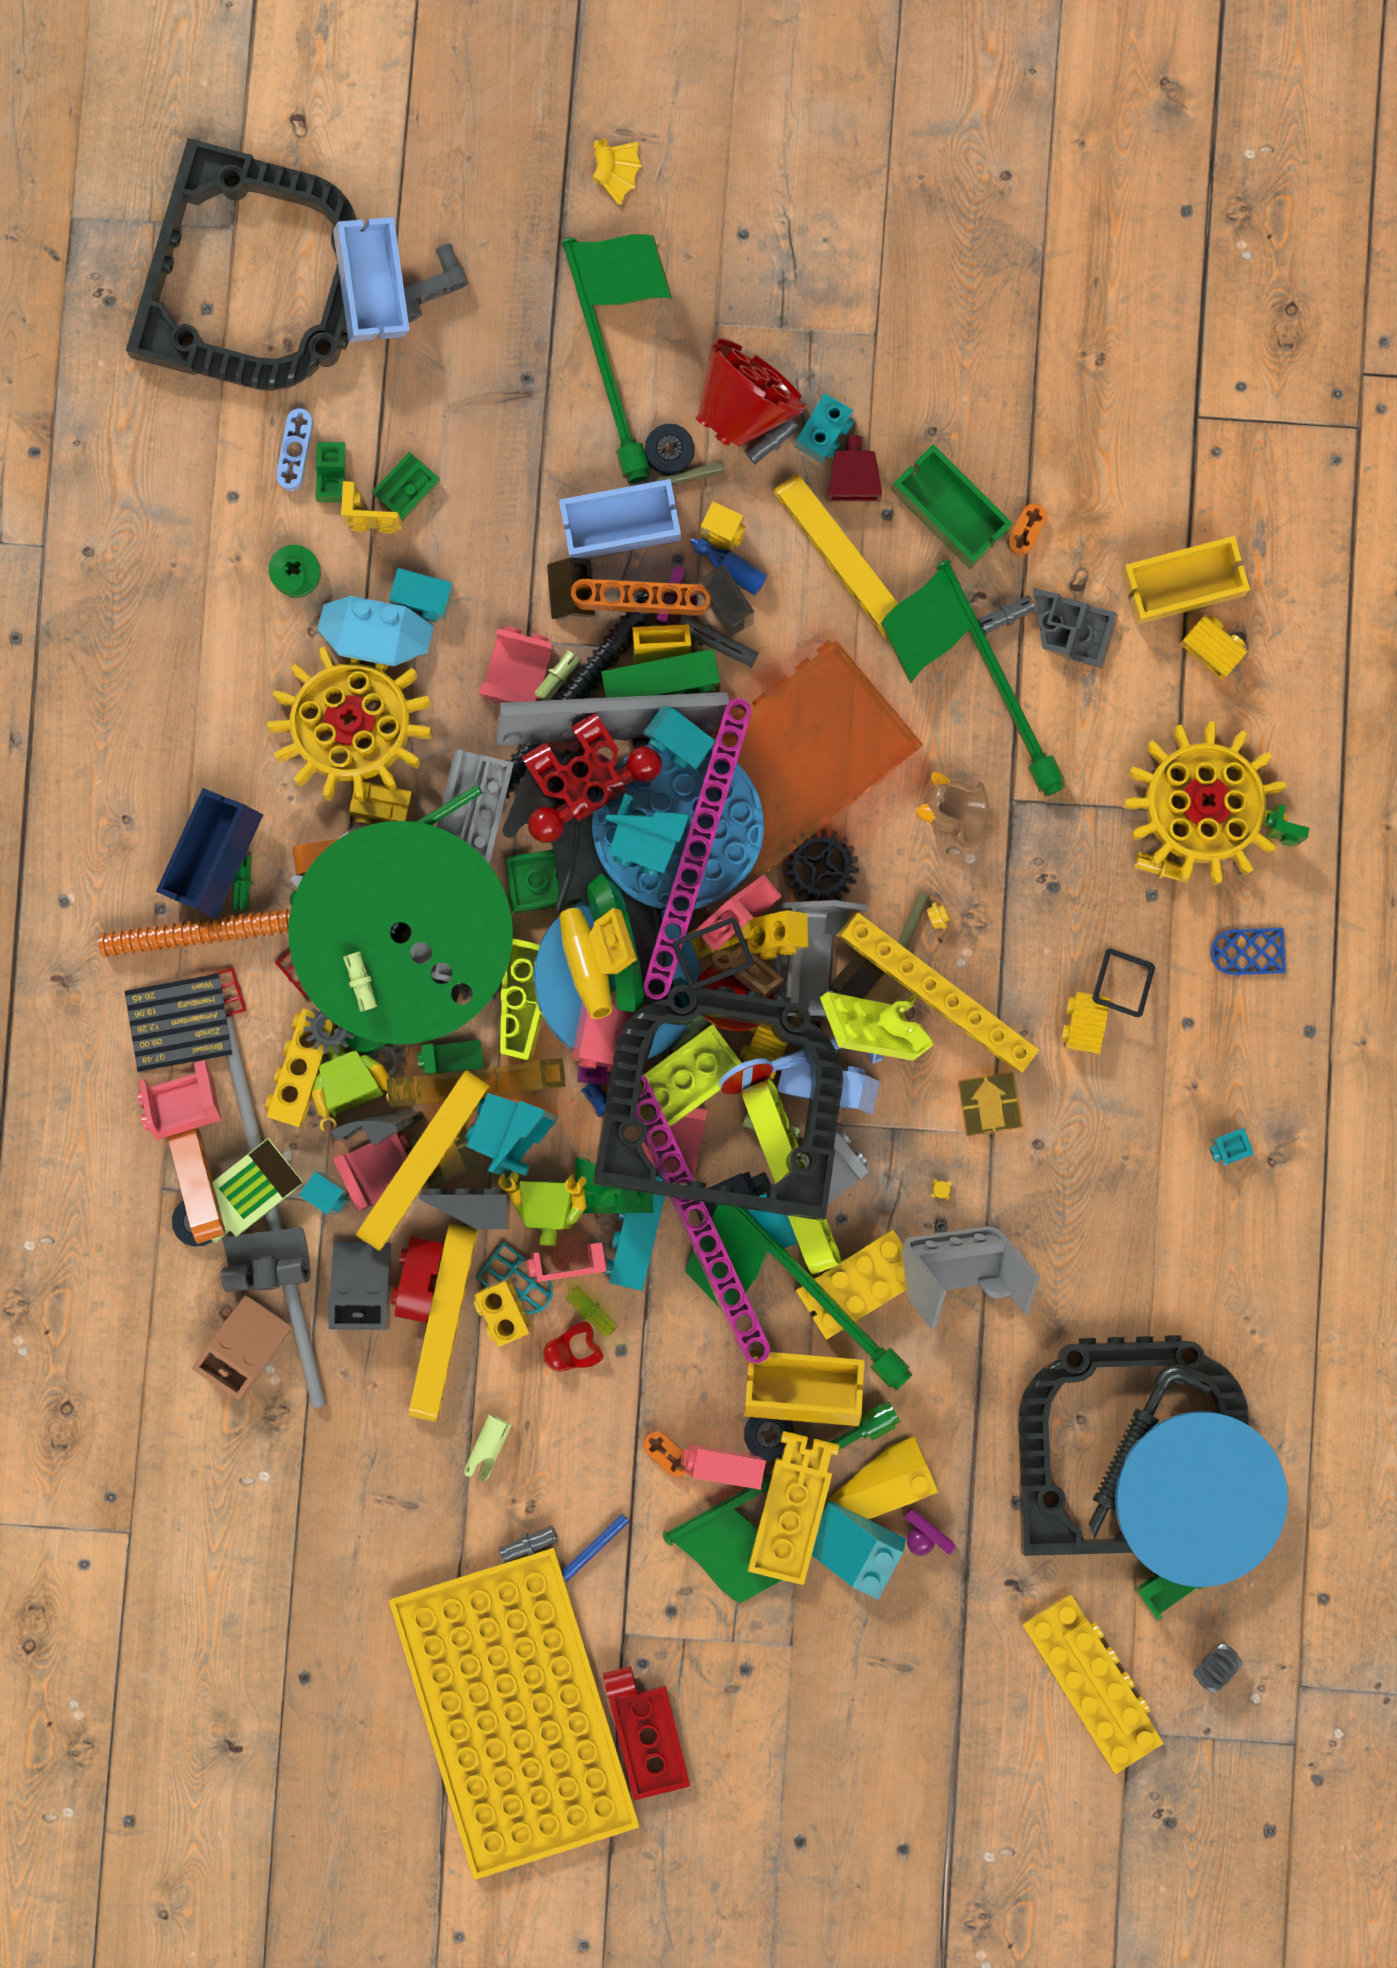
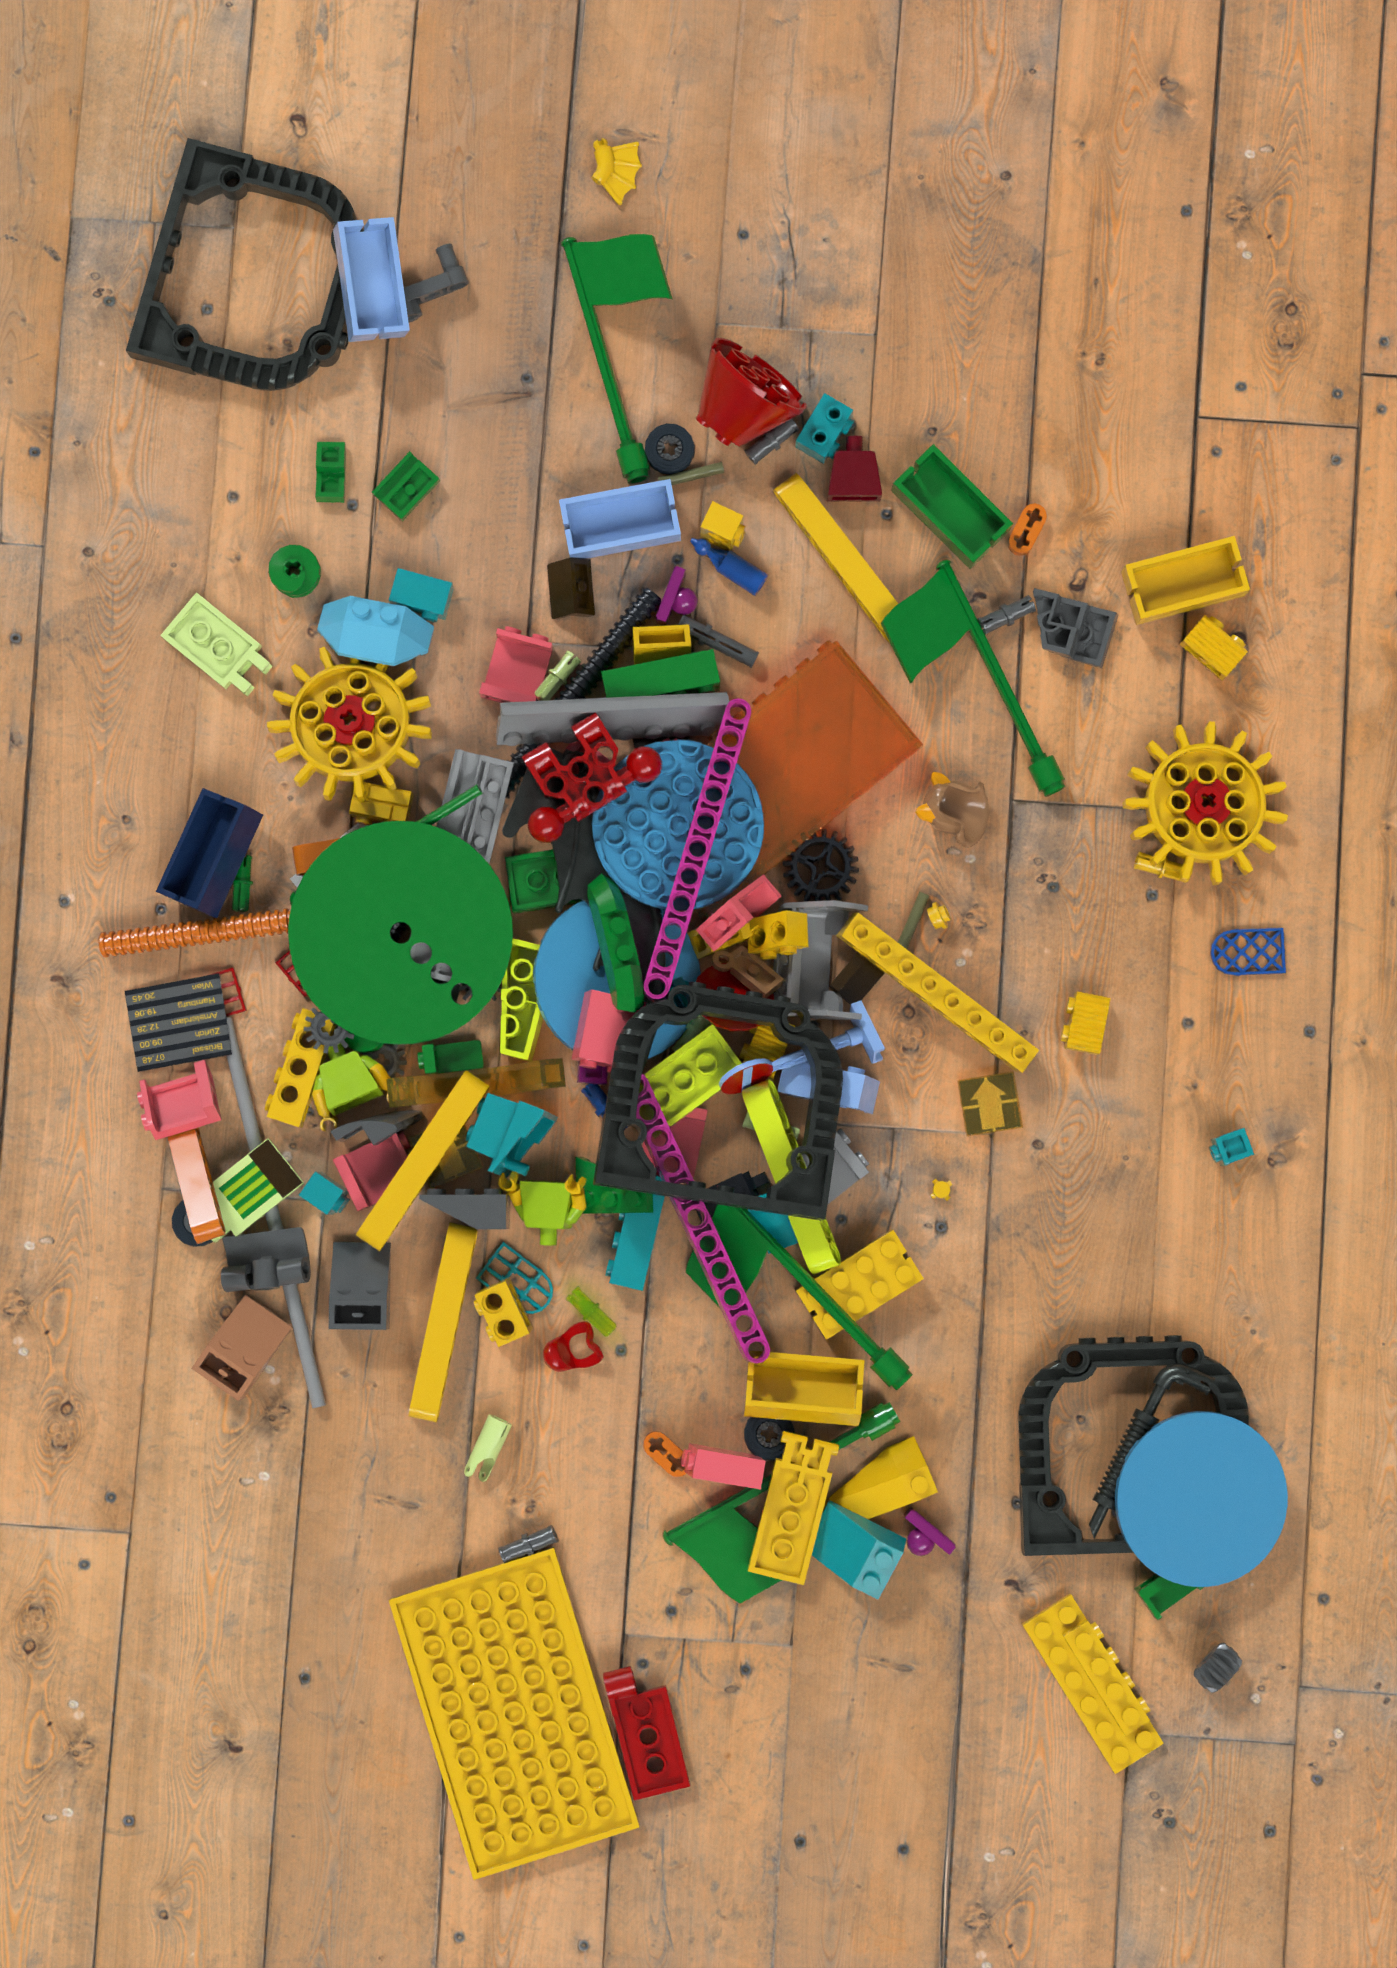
light blue beam [276,409,314,491] -> none
yellow bracket [341,481,403,534] -> none
yellowish green pin [343,951,378,1012] -> none
red brick [391,1237,444,1323] -> none
coral panel [526,1242,606,1282] -> none
yellow plate [559,908,637,1019] -> none
blue bar [562,1514,630,1582] -> none
orange beam [571,579,711,615] -> none
teal piece [605,794,689,876] -> none
teal brick [643,705,715,769] -> none
black piece [673,918,754,990] -> none
clear smoke panel [701,564,755,638] -> none
neon yellow plate [820,992,934,1061] -> none
light grey windscreen [902,1226,1040,1328] -> none
black piece [1093,949,1155,1017] -> none
green bracket [1265,804,1310,846] -> none
none -> yellowish green tile [160,592,273,696]

